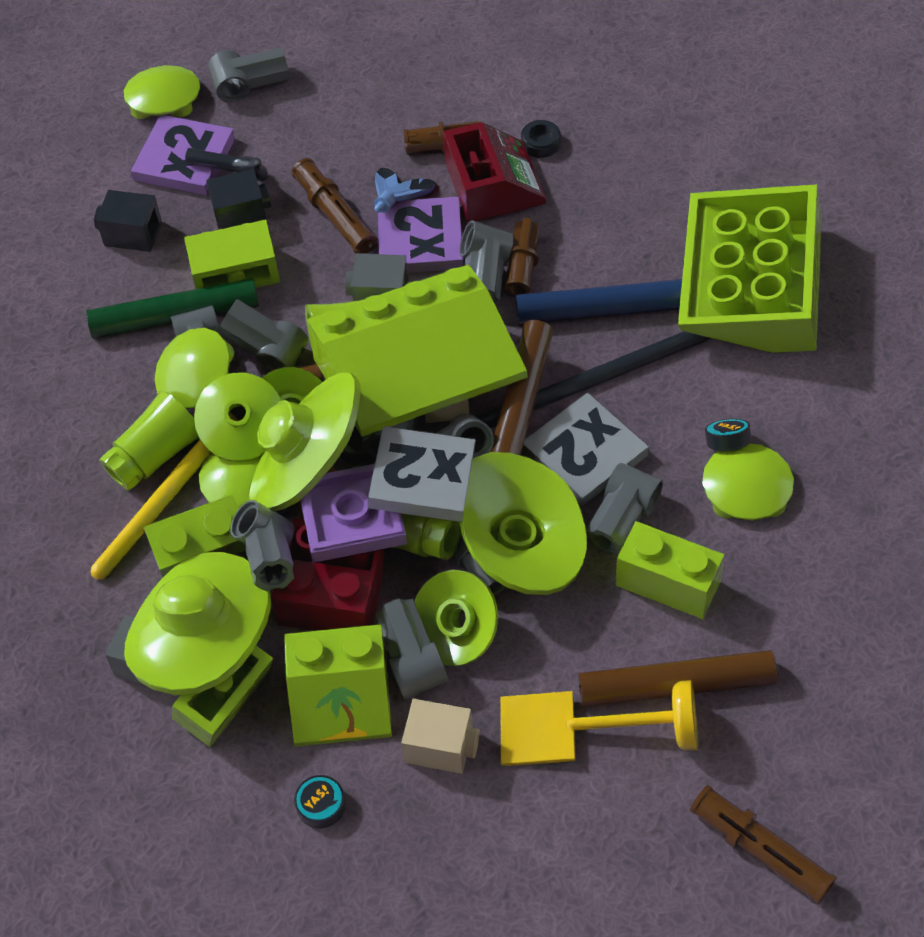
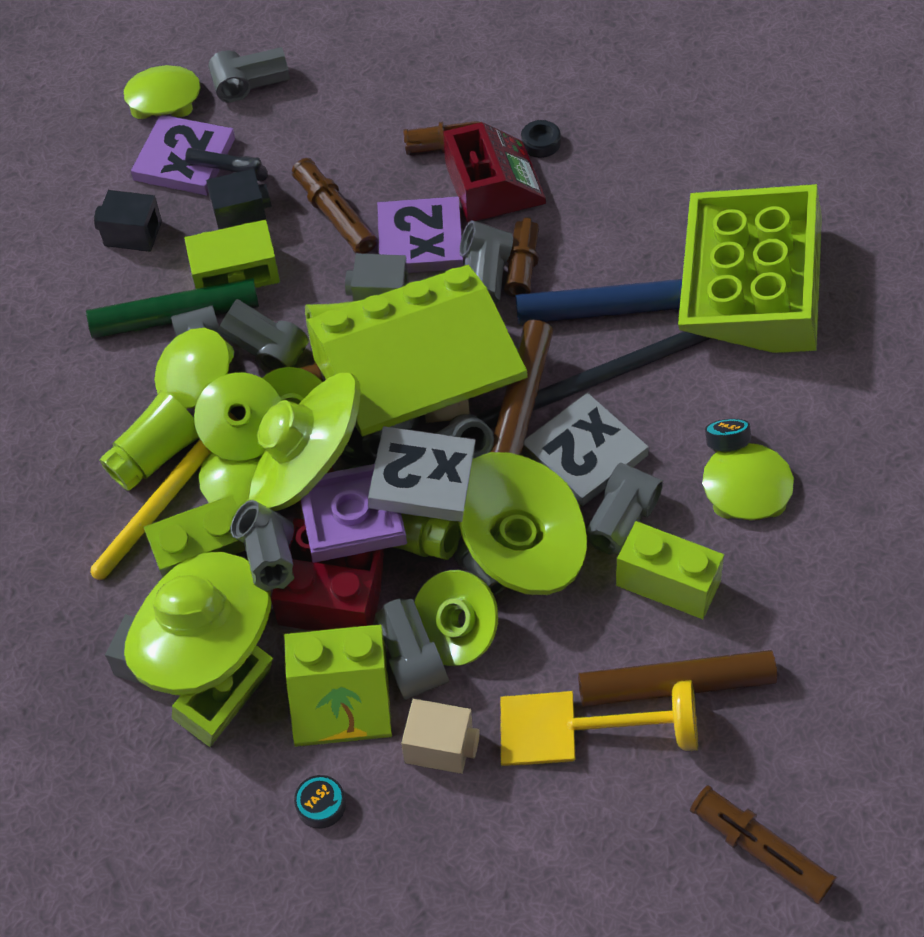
medium blue piece [374,168,436,213] -> none

